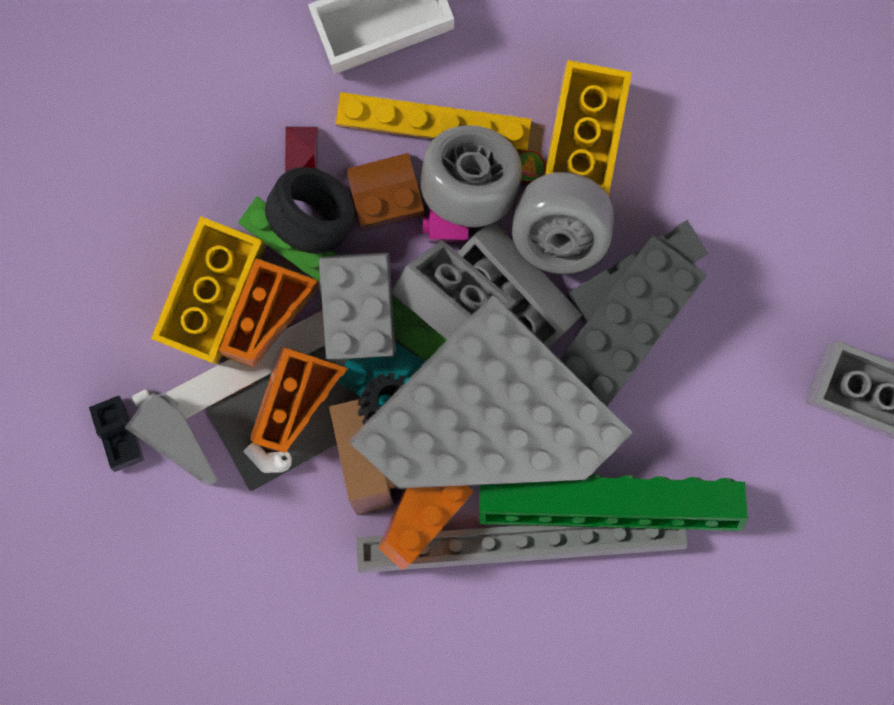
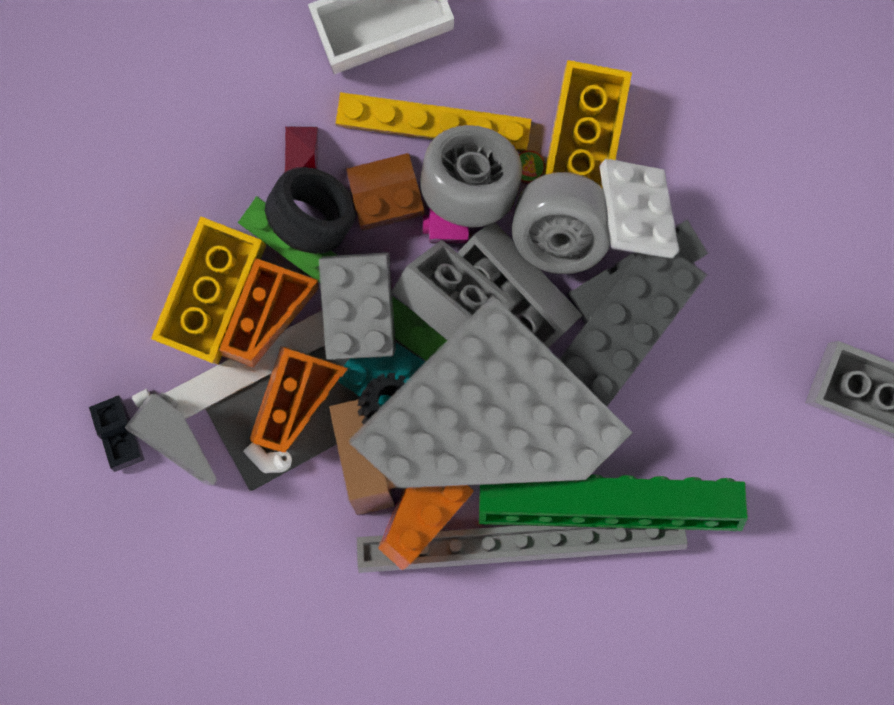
none -> white plate [600,158,679,258]

